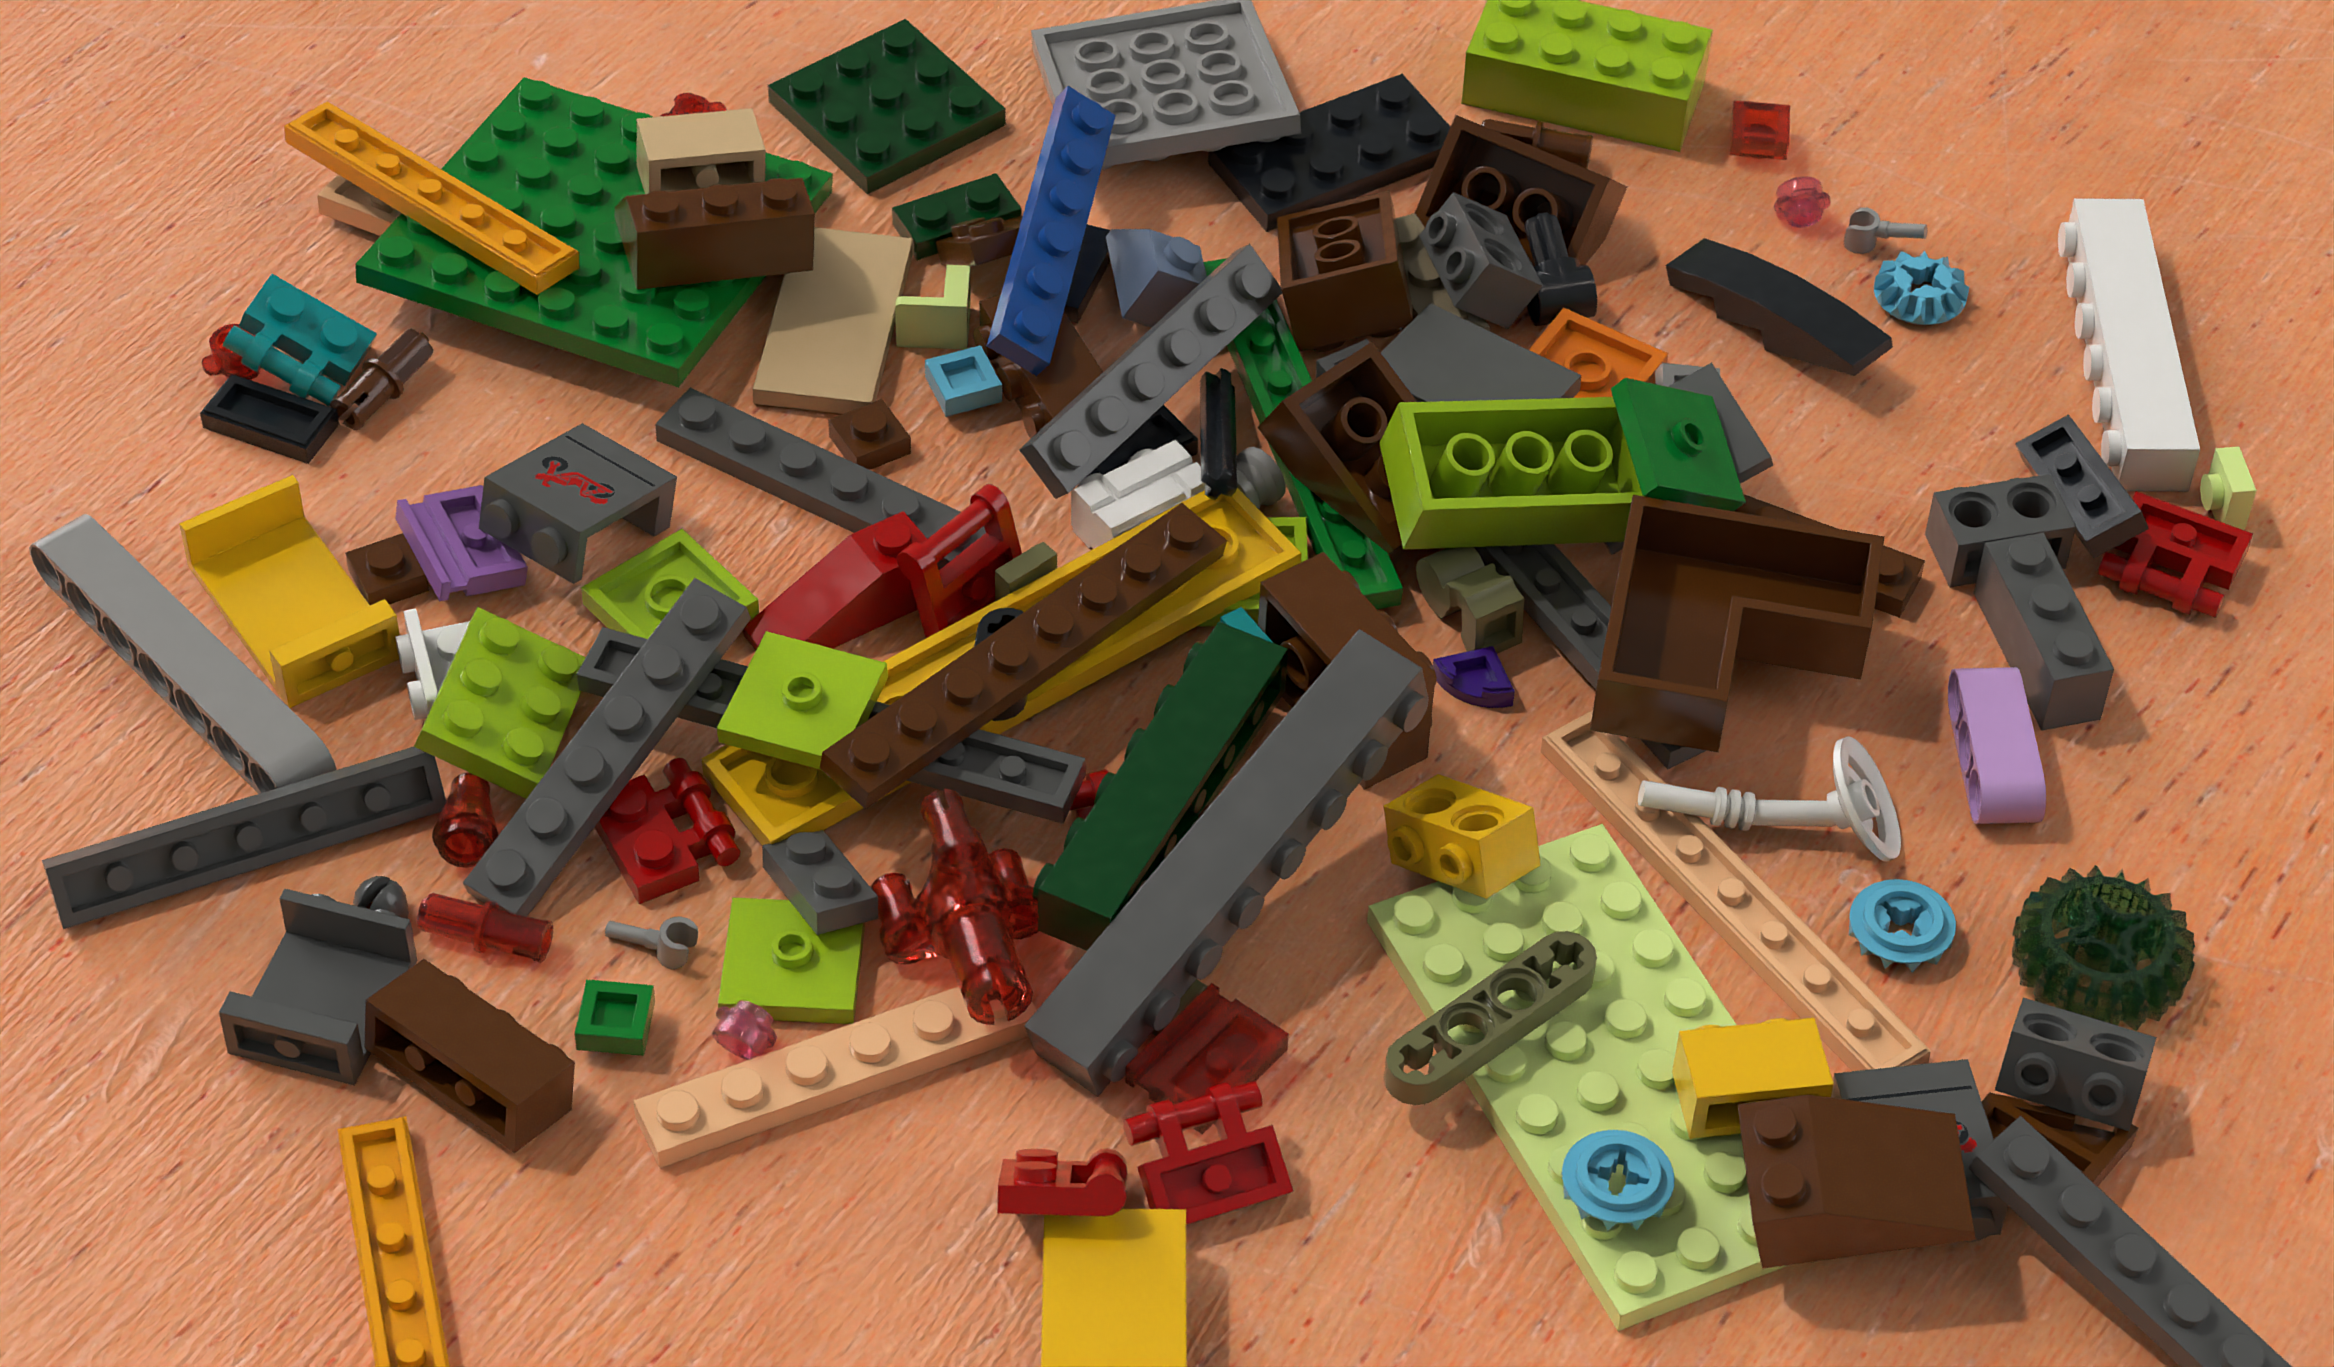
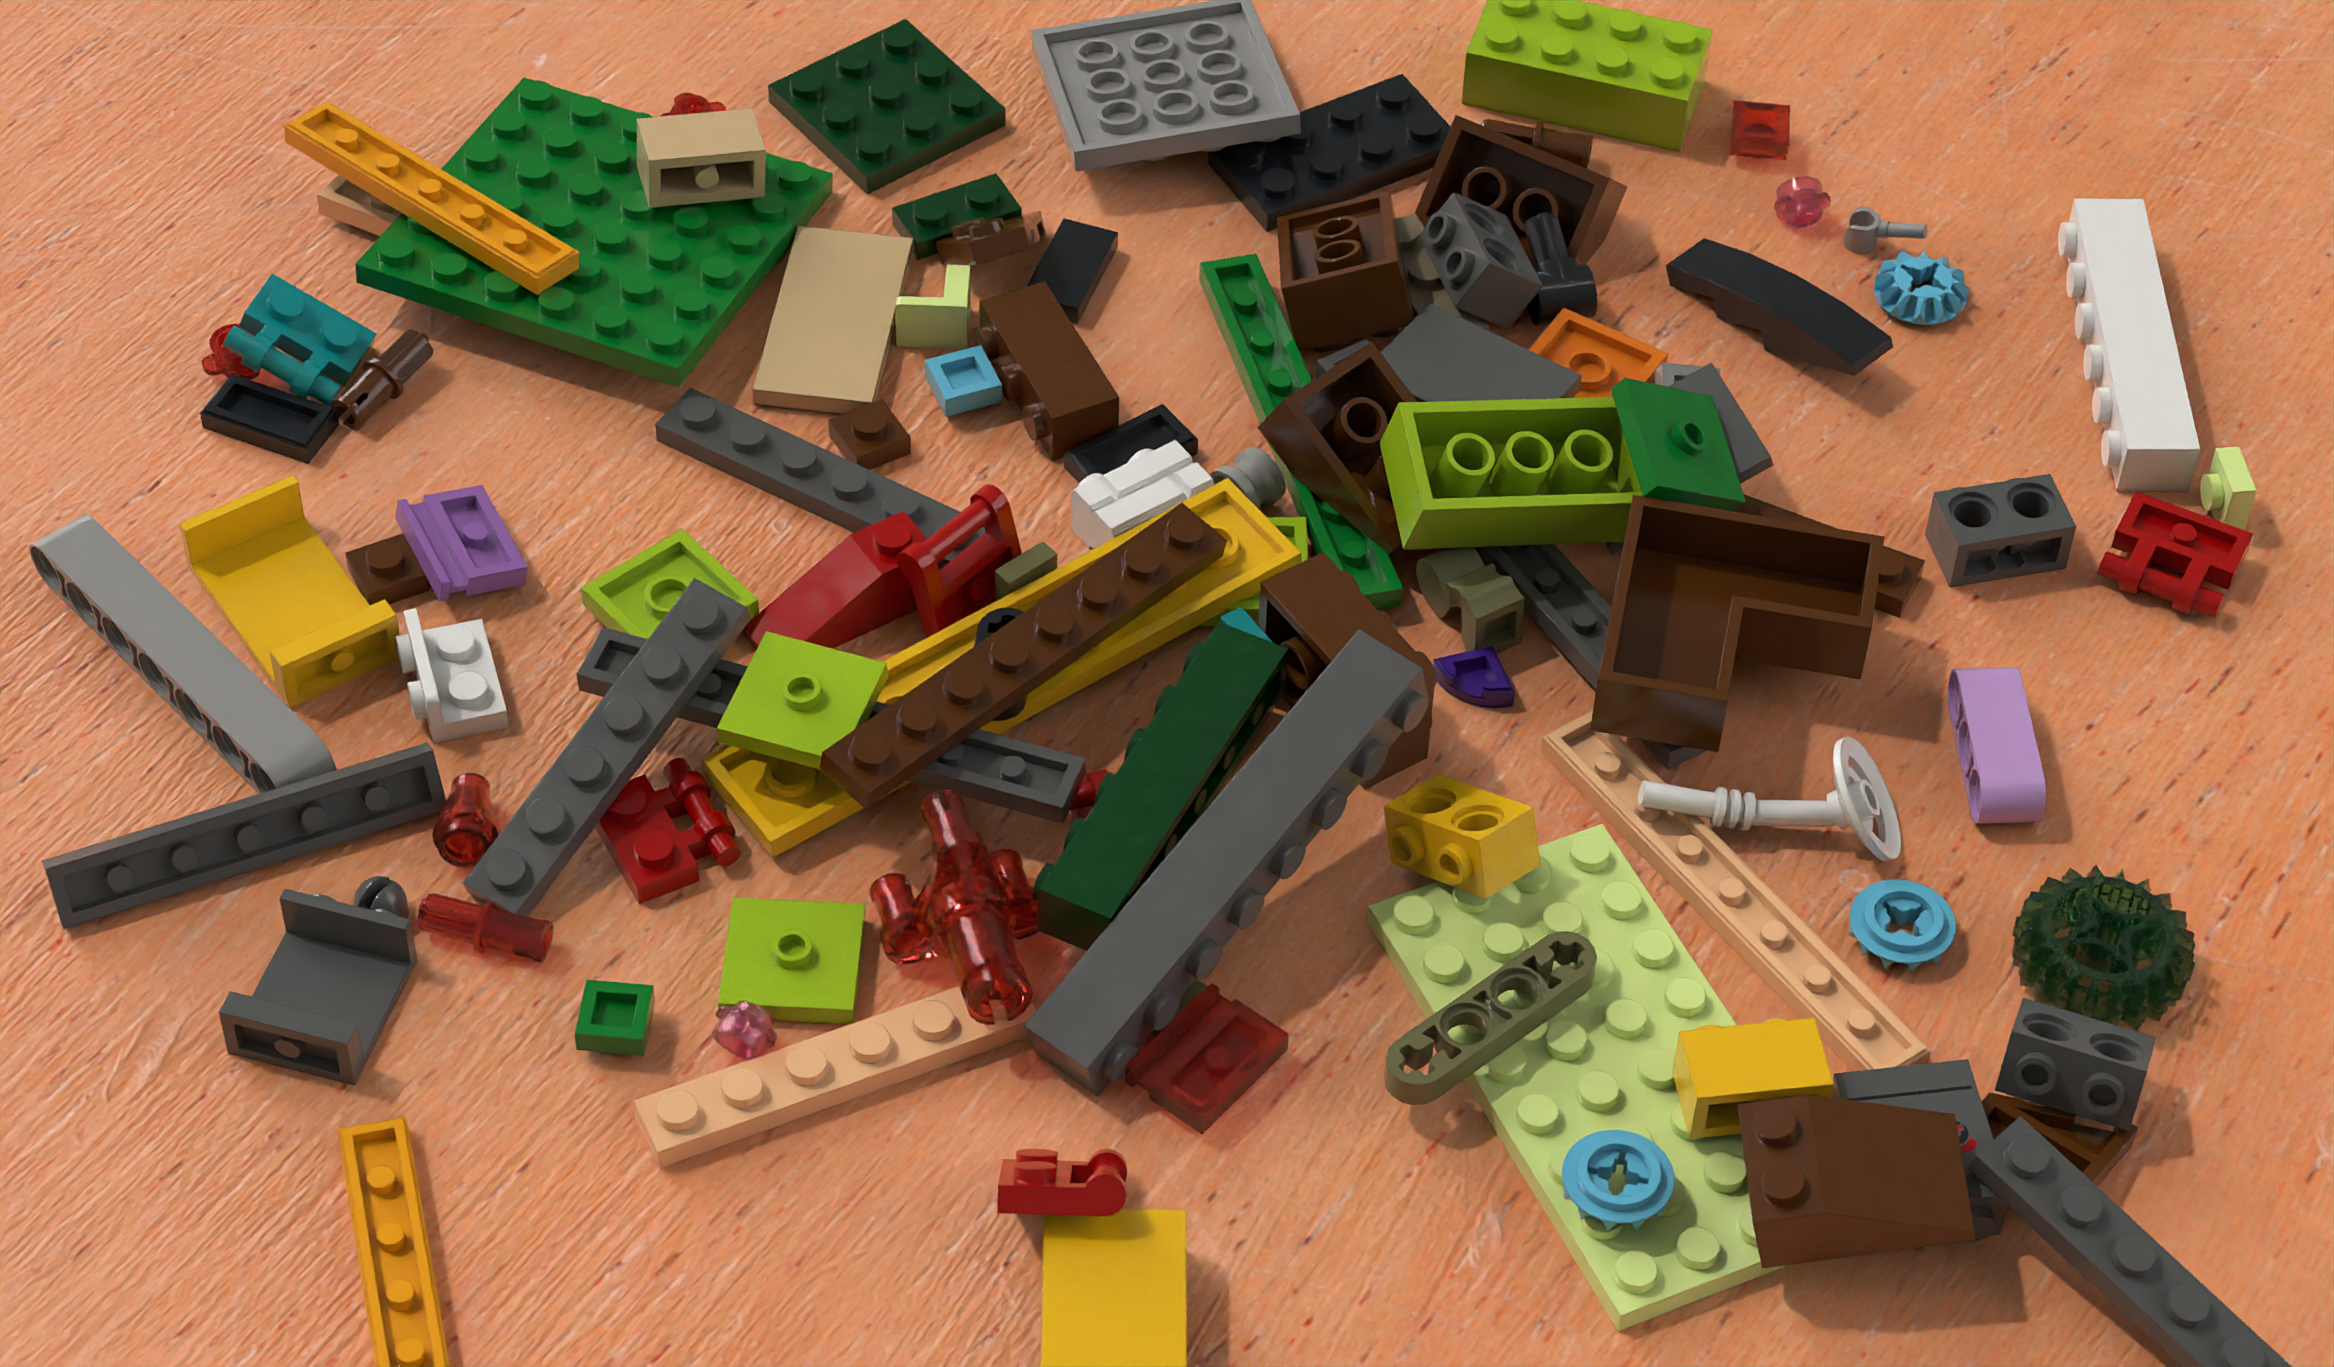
reddish brown brick [364,959,575,1153] -> none
lime plate [414,607,586,799] -> none
dark grey panel [478,423,677,584] -> none
light grey hand [605,917,698,969] -> none
reddish brown slope [615,178,815,290] -> none
dark grey plate [762,830,878,935] -> none
blue plate [987,86,1116,376] -> none
dark grey plate [1019,244,1282,499] -> none
sand blue slope [1106,229,1207,328] -> none
red plate [1123,1081,1294,1225] -> none
black axle [1200,368,1237,500] -> none
dark grey brick [1974,532,2114,731] -> none
black plate [2015,414,2149,559] -> none

